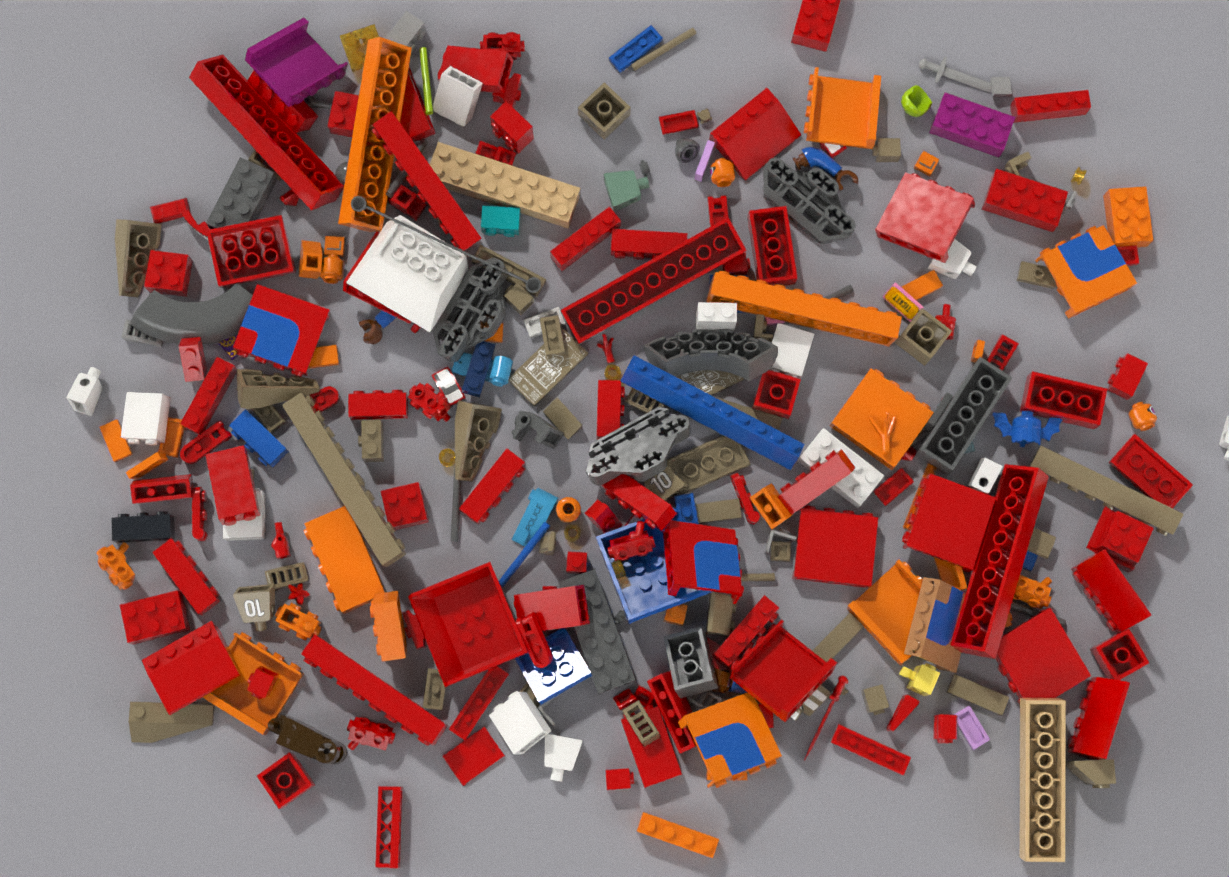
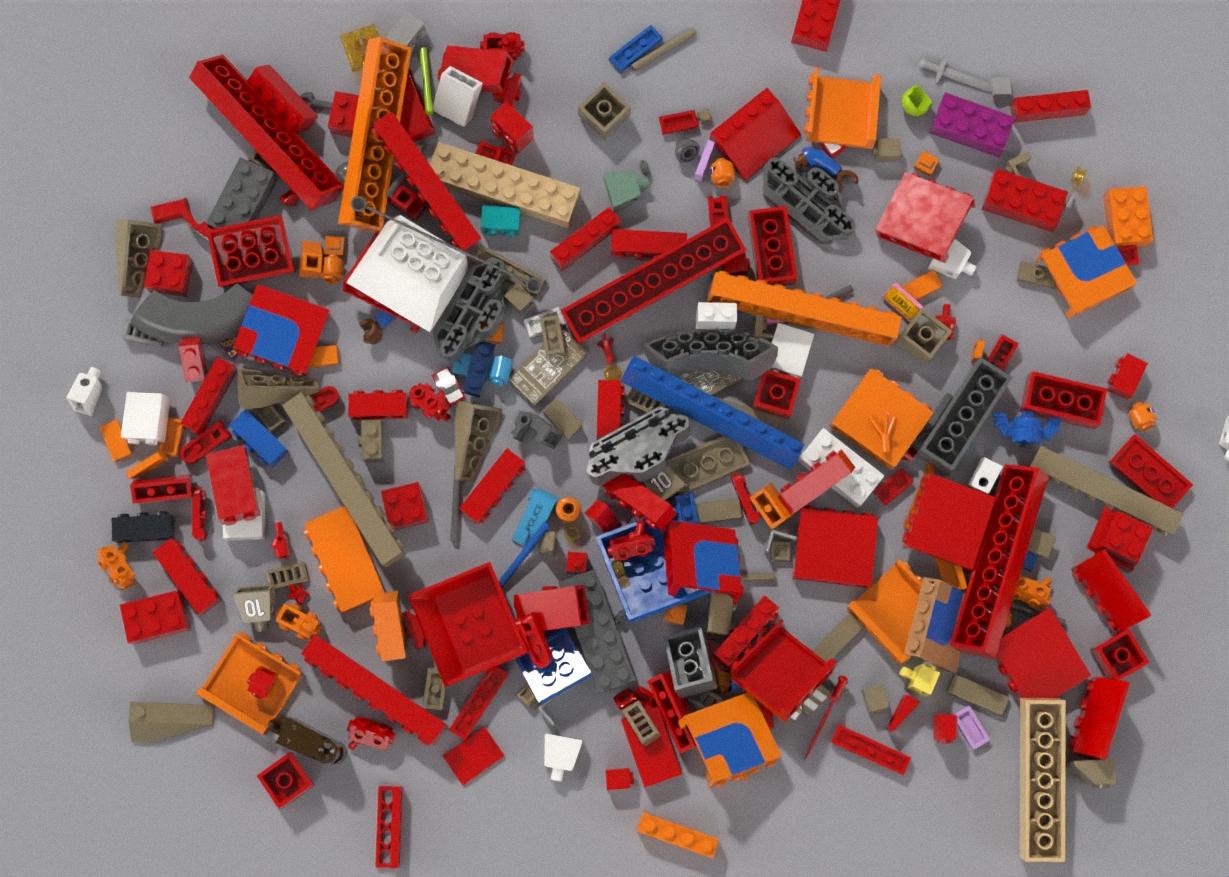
red slope [142,621,240,715] -> none
magenta panel [245,17,348,107] -> none
clear yellow bush [439,449,455,467] -> none
white brick [489,691,551,755] -> none

